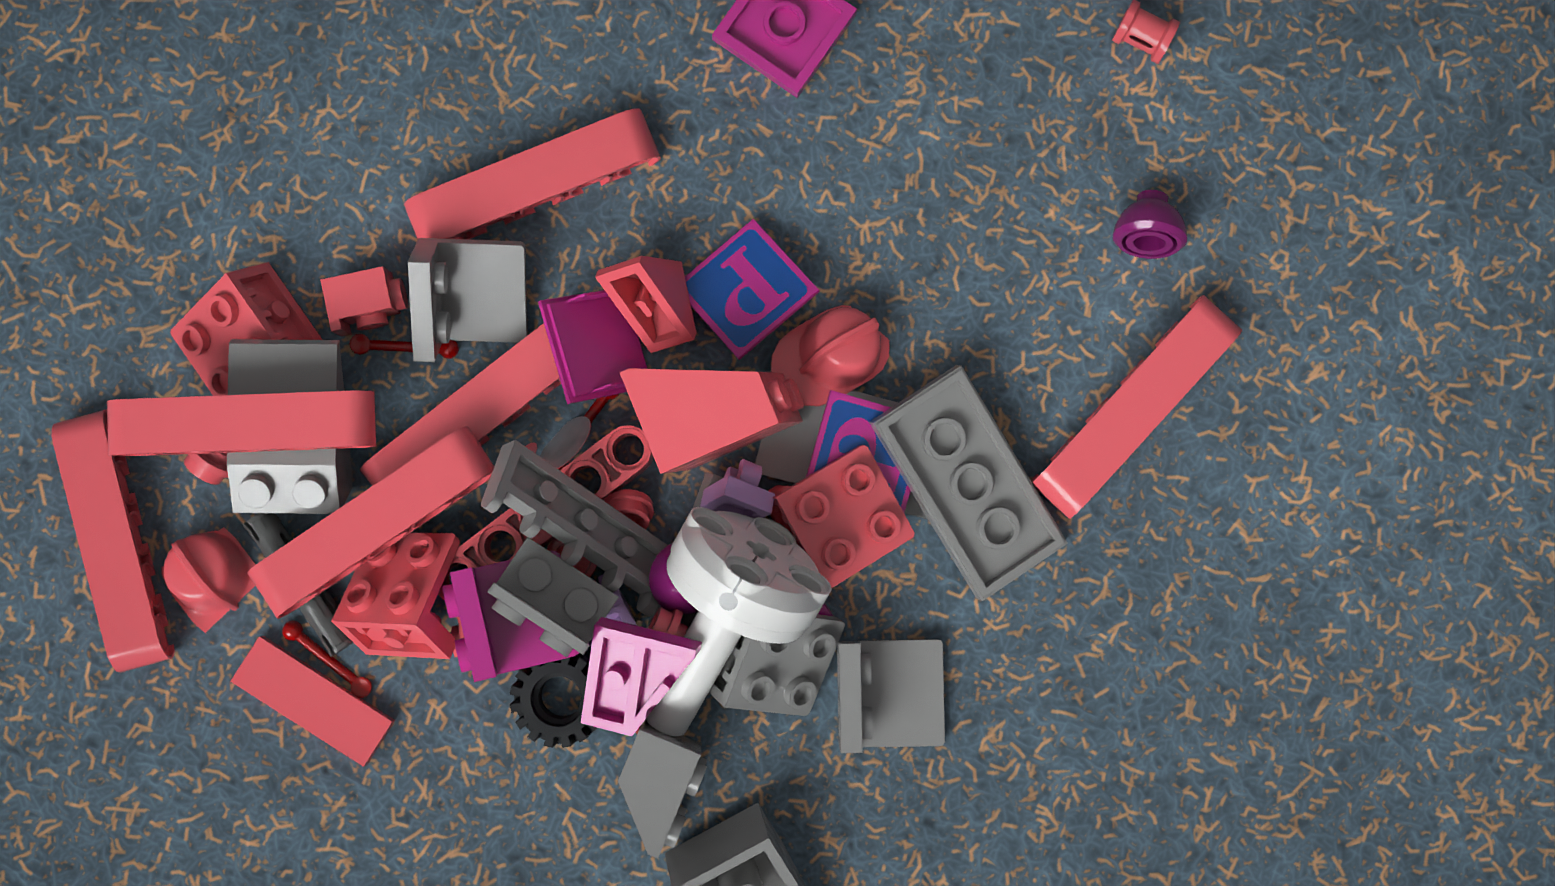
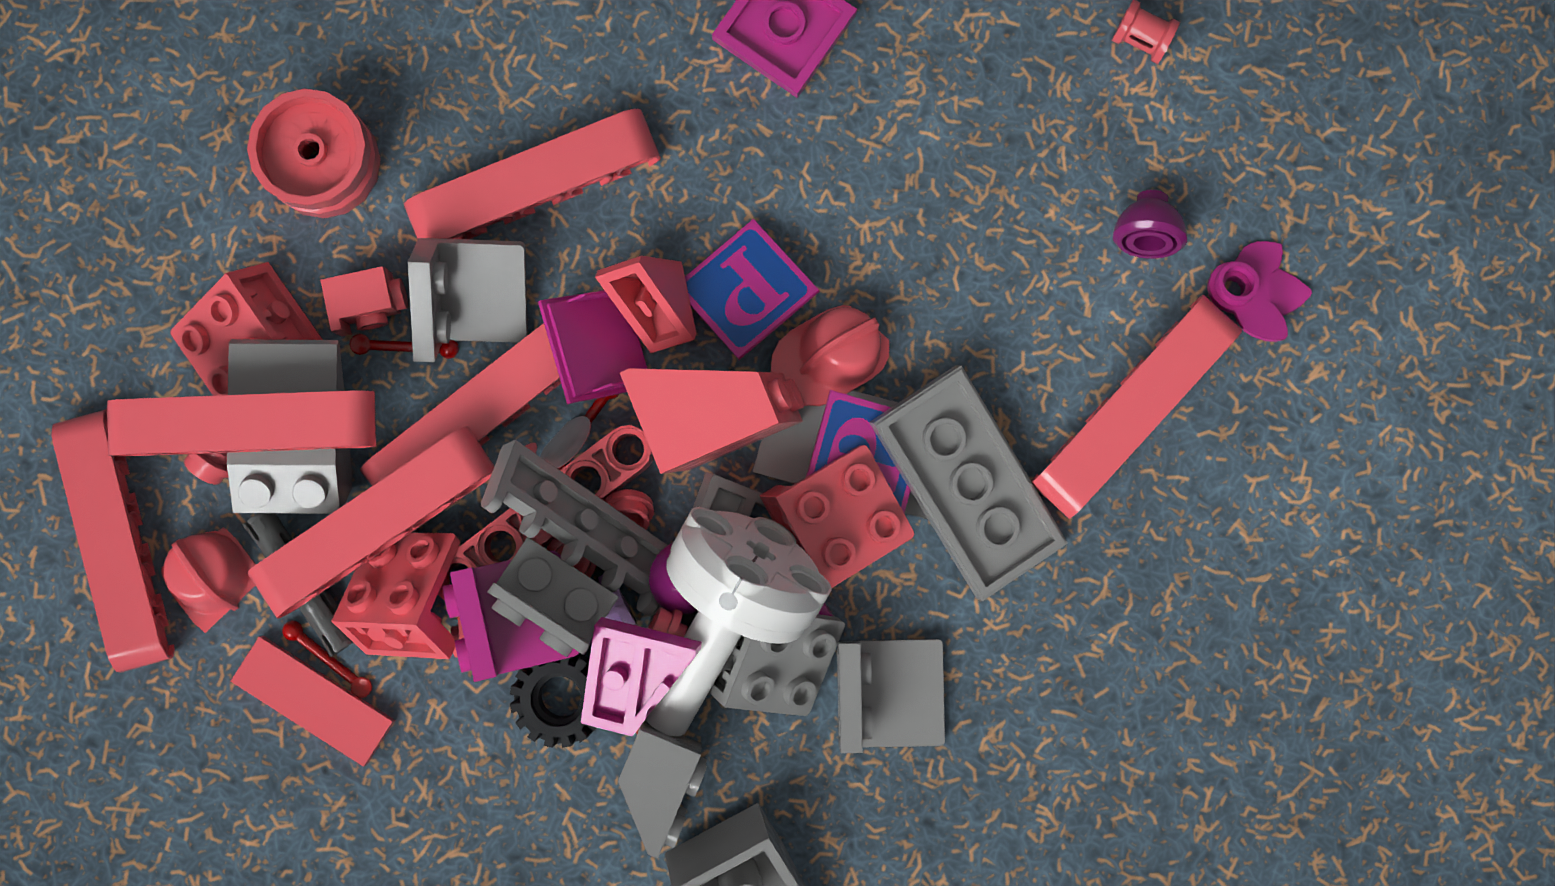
lavender tile [700,459,775,518] -> none
none -> coral wheel [247,88,381,218]
none -> dark pink plate [1207,241,1312,342]

